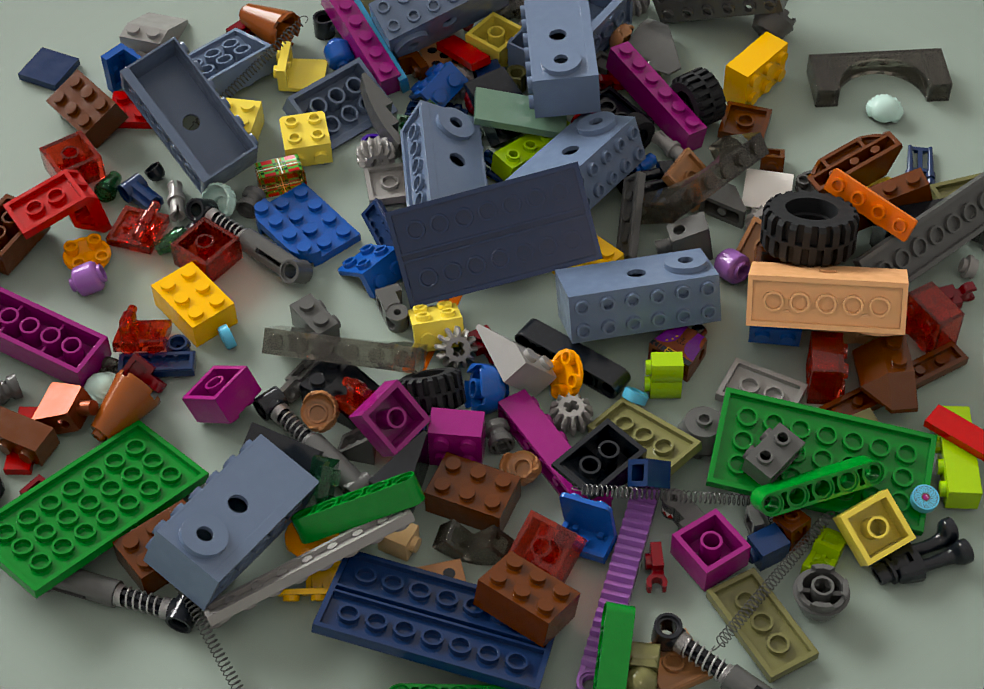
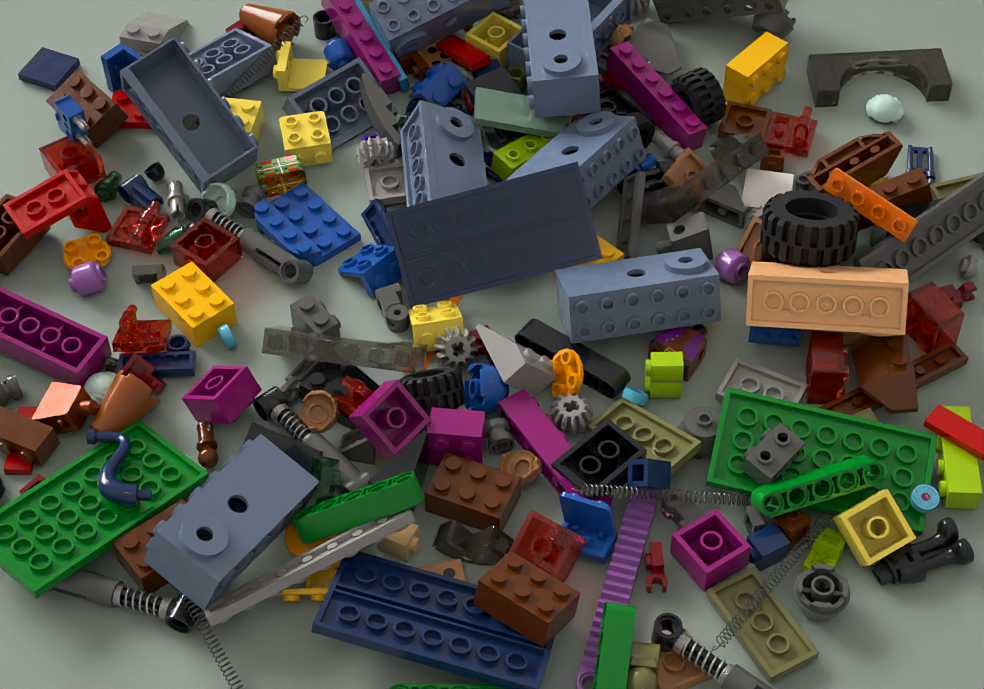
none -> blue piece [53,94,92,147]
none -> dark blue animal [86,429,152,506]
none -> dark grey tile [132,264,167,284]
none -> reddish brown pin [196,421,219,468]
none -> clear red plate [762,106,818,157]

